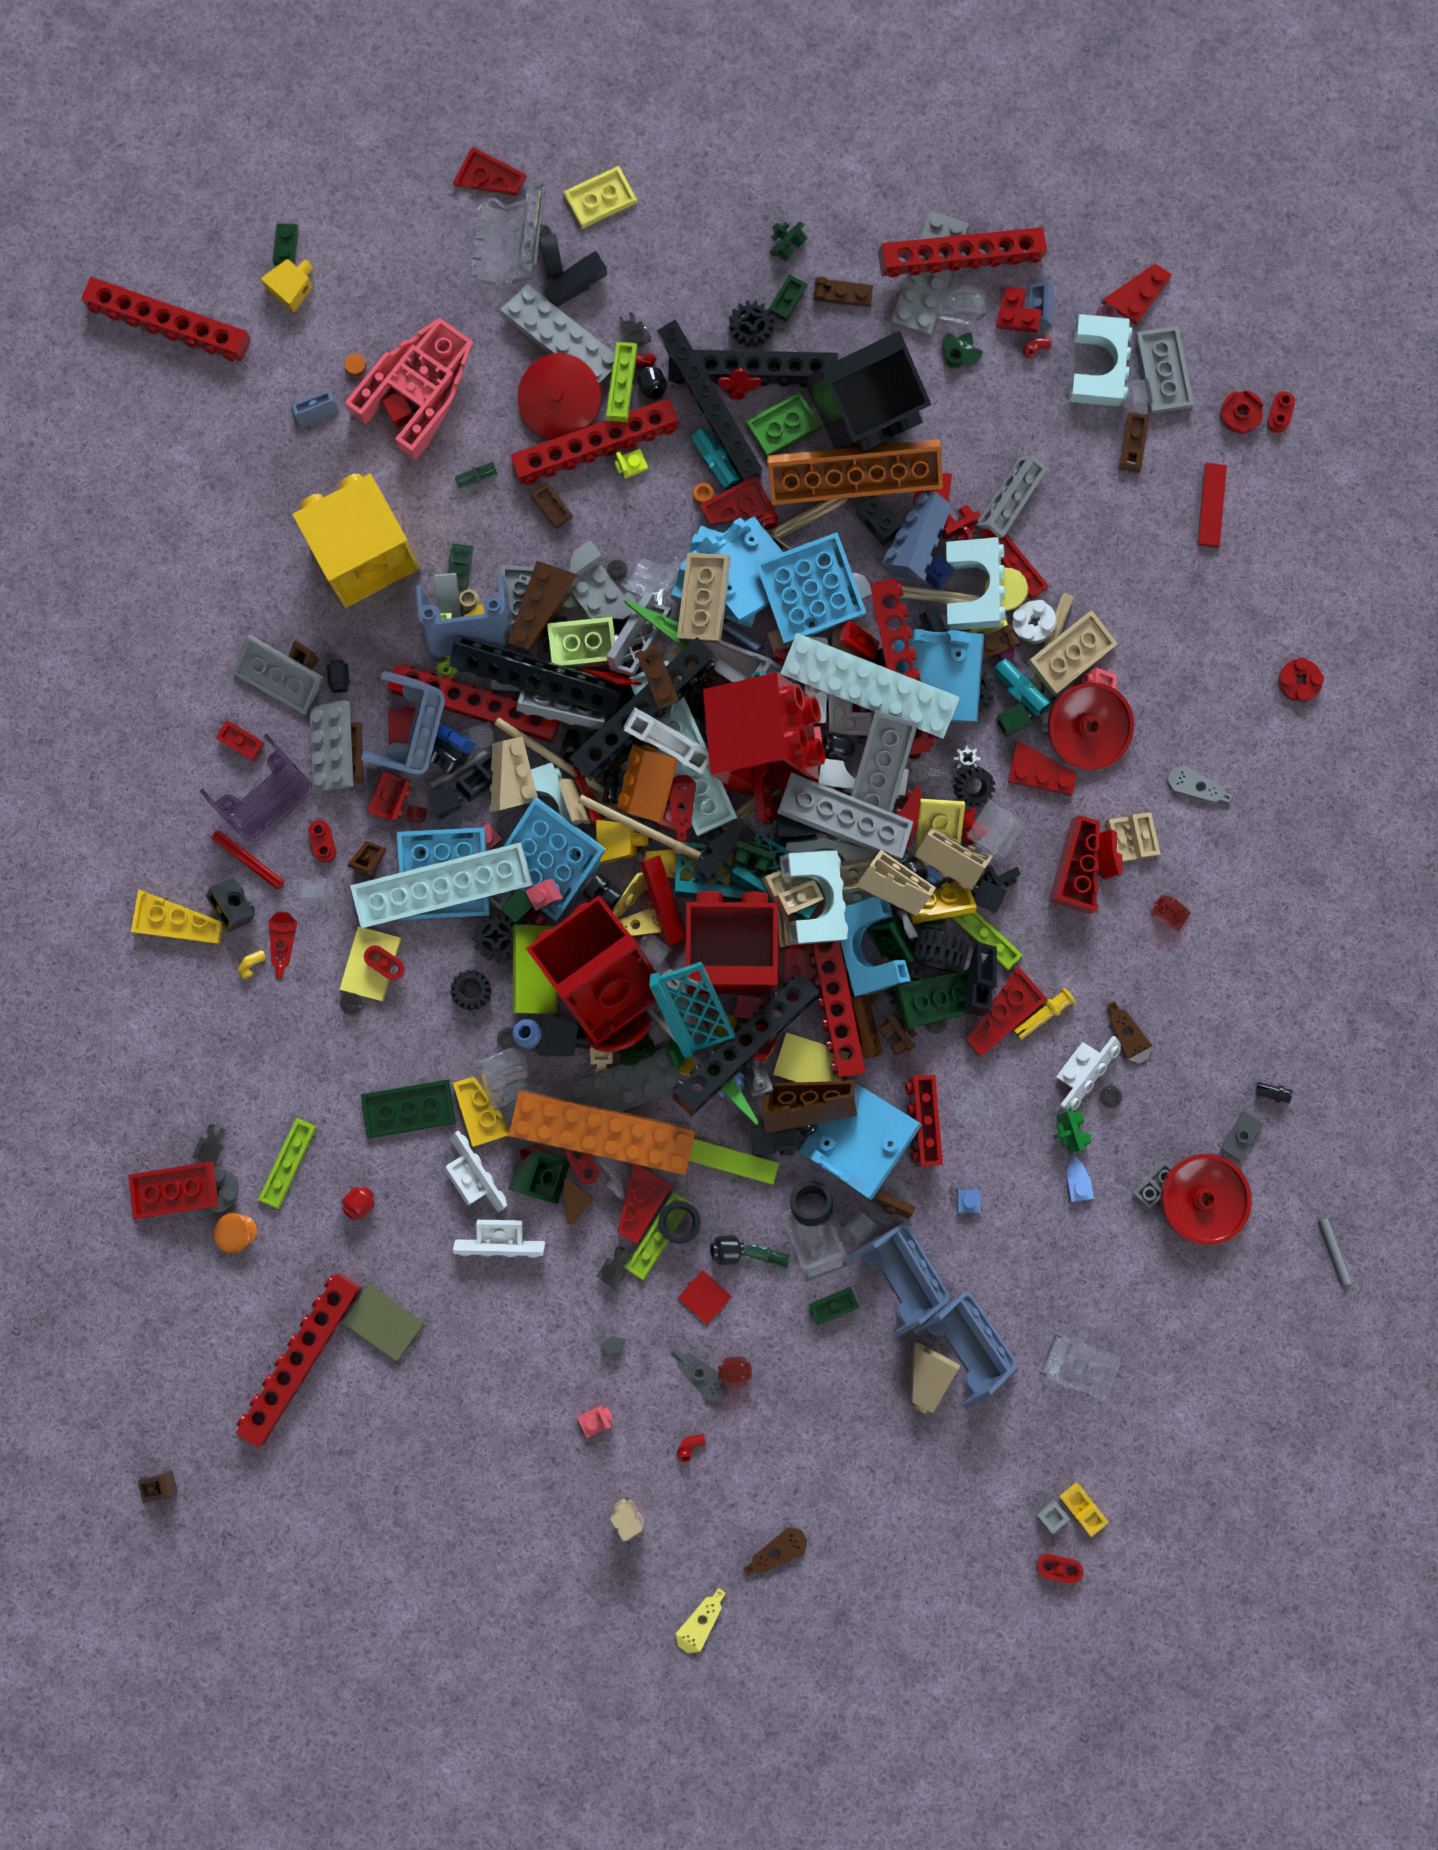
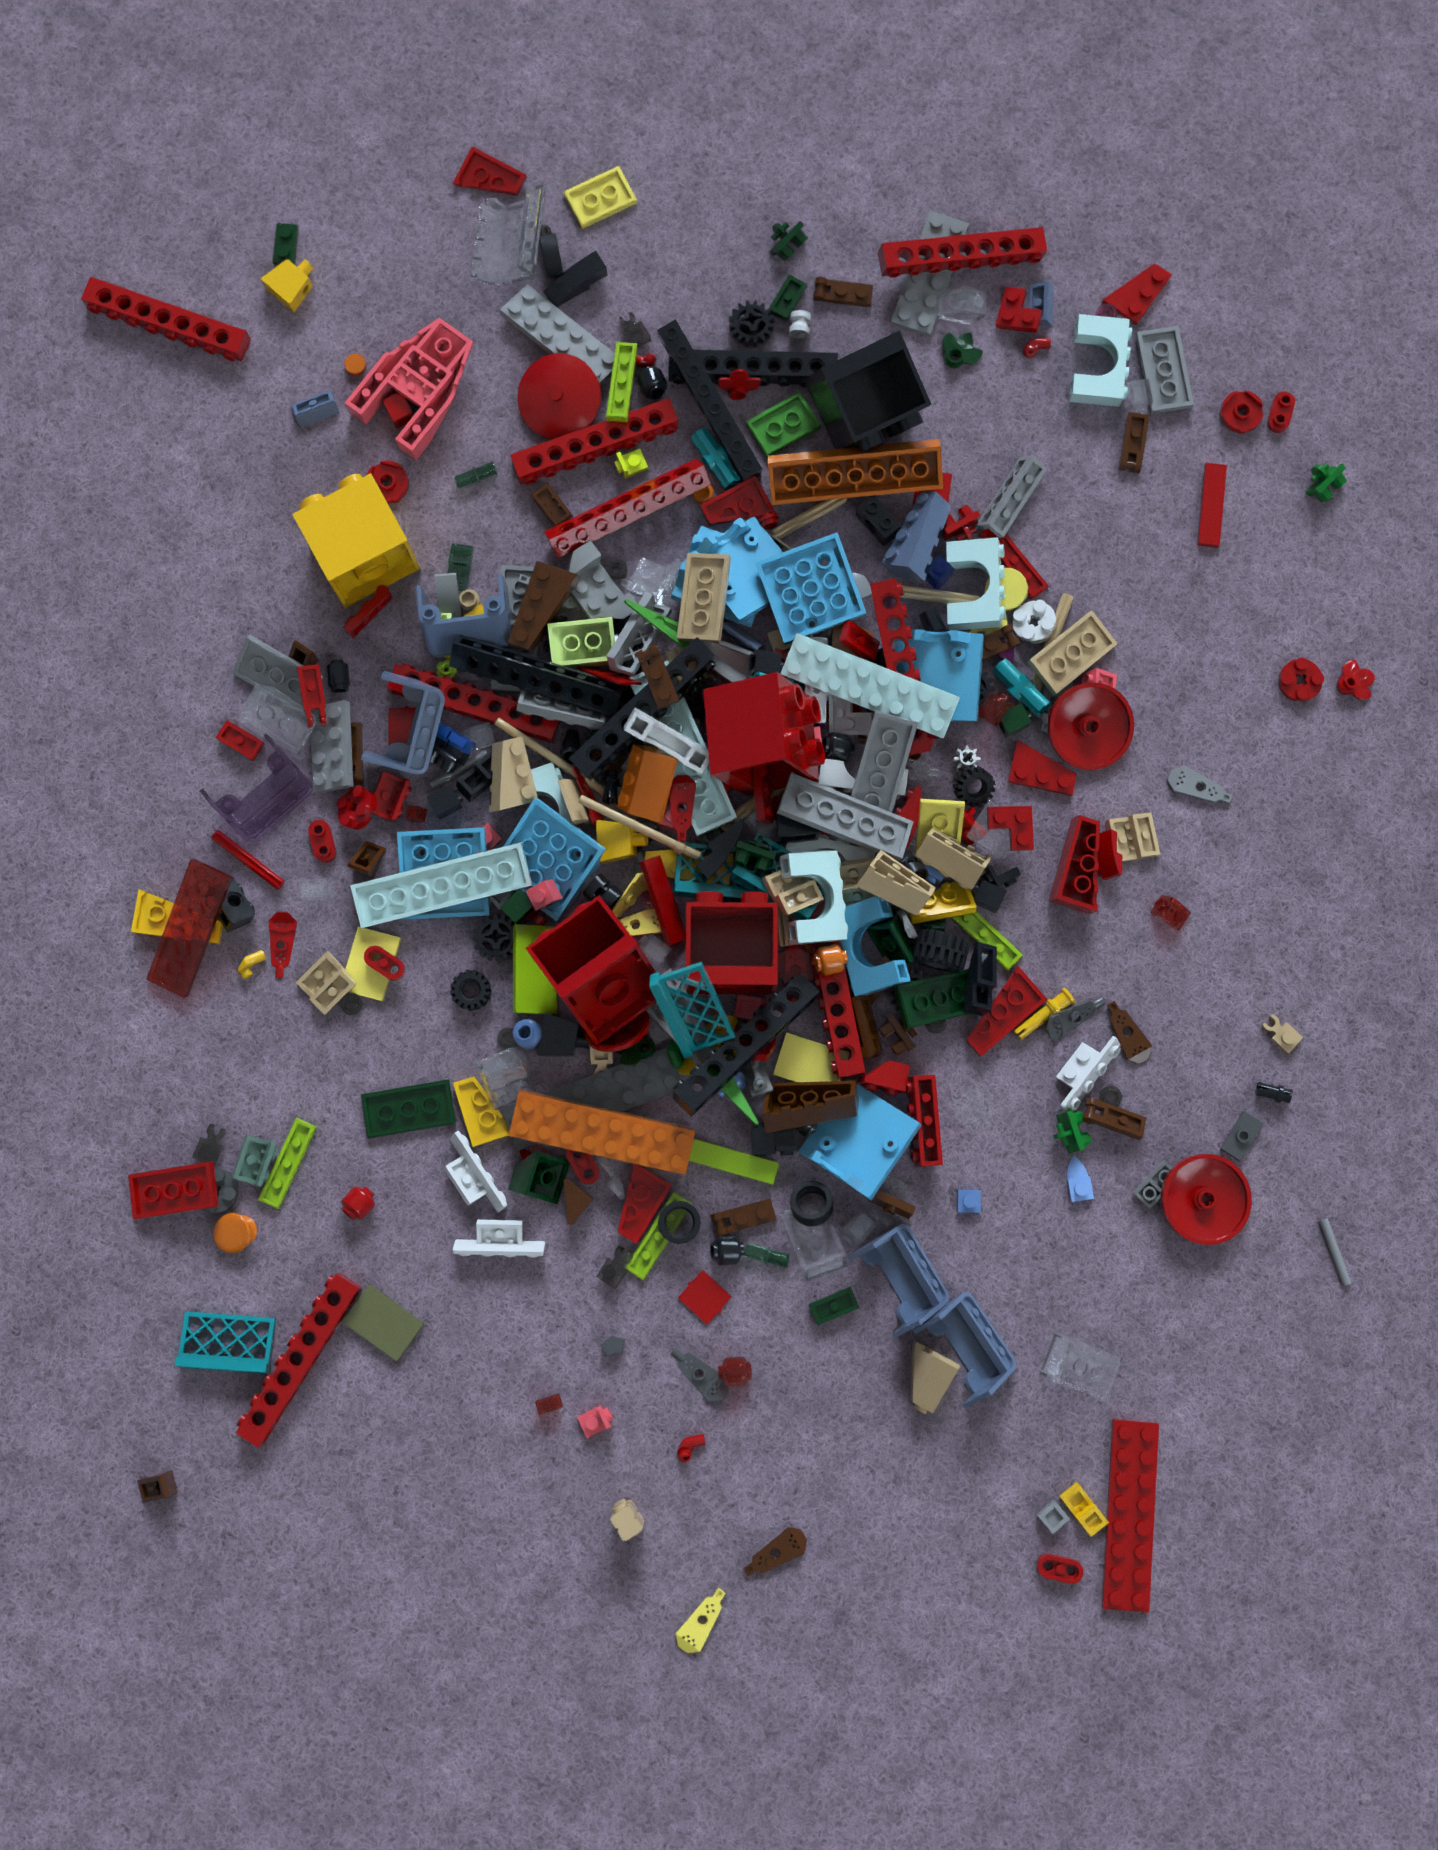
none -> clear red plate [146,858,233,998]
none -> teal fence [174,1311,276,1375]
none -> sand green bracket [231,1134,277,1187]
none -> clear slope [236,682,319,755]
none -> red hinge [296,664,327,728]
none -> tan slope [296,951,356,1015]
none -> red plate [337,785,376,830]
none -> red plate [343,585,392,639]
none -> red plate [366,460,409,504]
none -> clear red piece [535,1393,563,1415]
none -> brick [544,458,711,558]
none -> reddish brown plate [710,1198,777,1237]
none -> black brick [748,649,783,676]
none -> white wheel [789,310,811,339]
none -> orange head [813,944,848,975]
none -> red slope [857,1060,910,1096]
none -> clear red bracket [978,691,1015,726]
none -> red plate [986,806,1034,851]
none -> dark grey piece [1046,998,1105,1040]
none -> reddish brown plate [1082,1098,1146,1140]
none -> red plate [1102,1419,1159,1613]
none -> tan plate [1261,1014,1303,1054]
none -> green hips [1305,463,1347,502]
none -> red plate [1336,660,1375,700]

